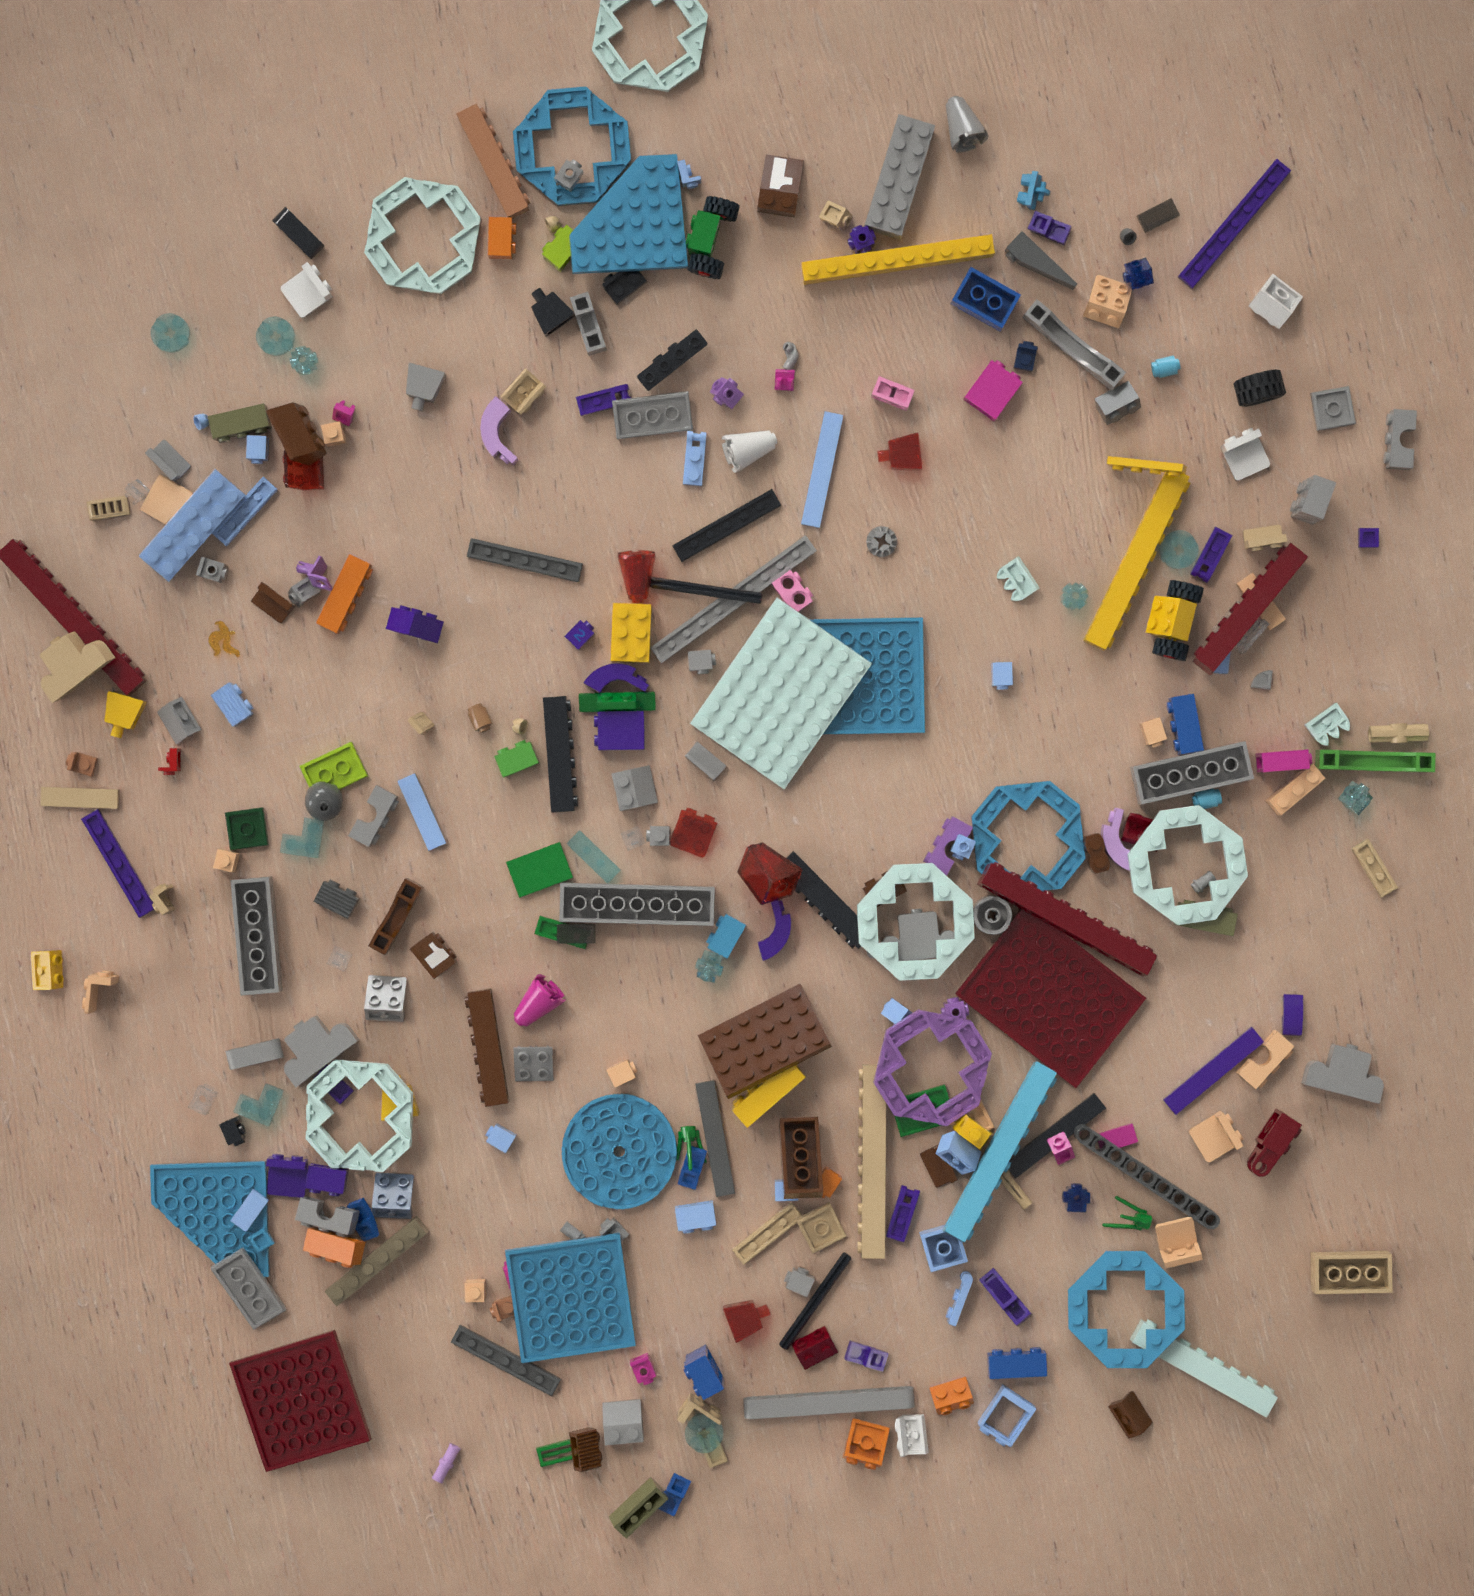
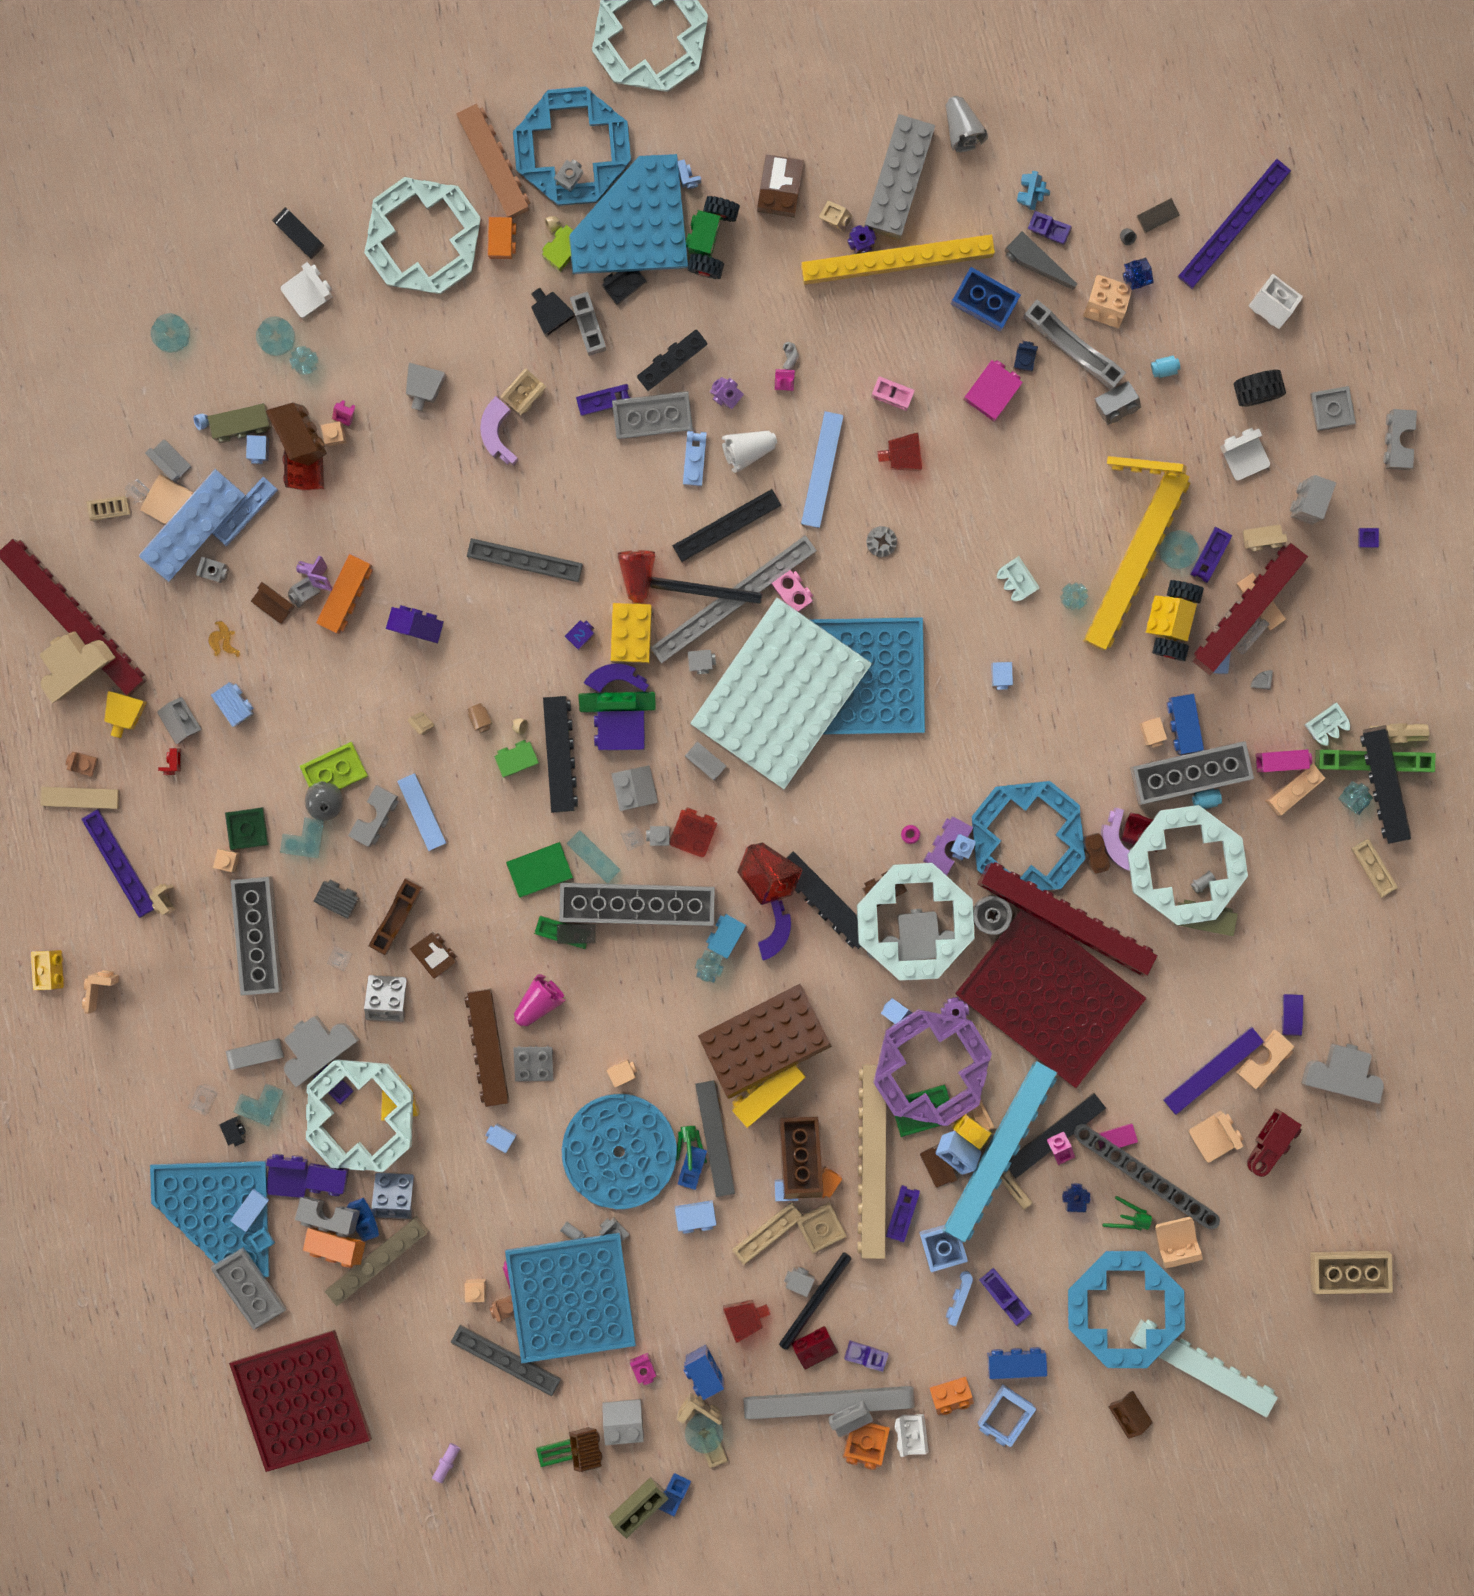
none -> light grey panel [829,1400,873,1437]
none -> dark pink plate [901,825,920,844]
none -> black brick [1360,725,1411,844]

